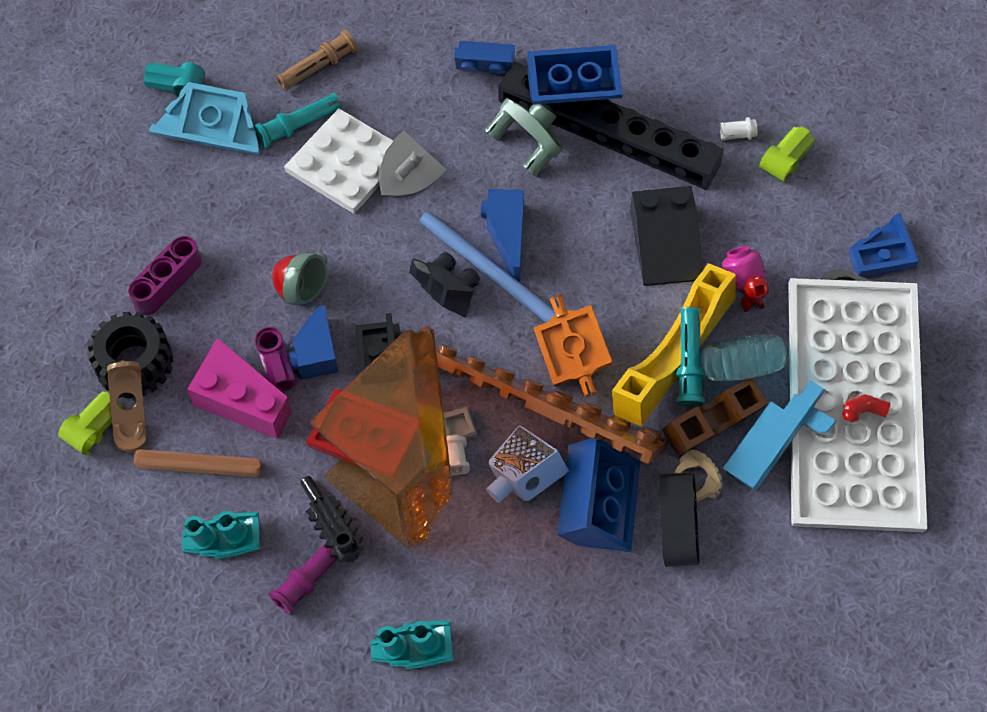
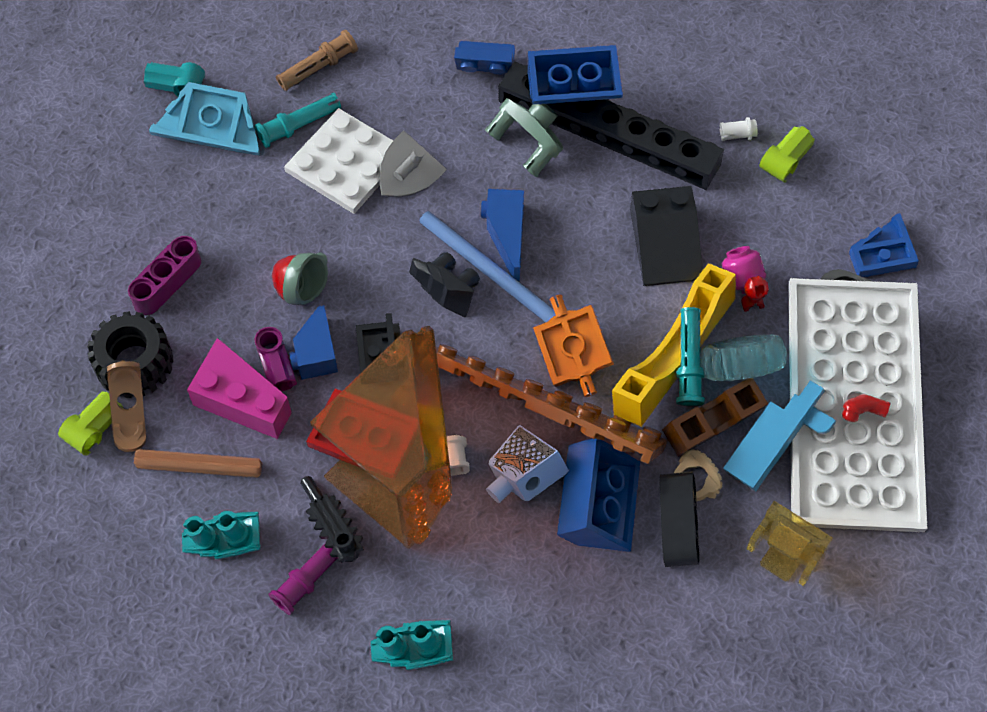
light grey tile [437,406,477,440] -> none
none -> clear yellow panel [747,500,833,586]

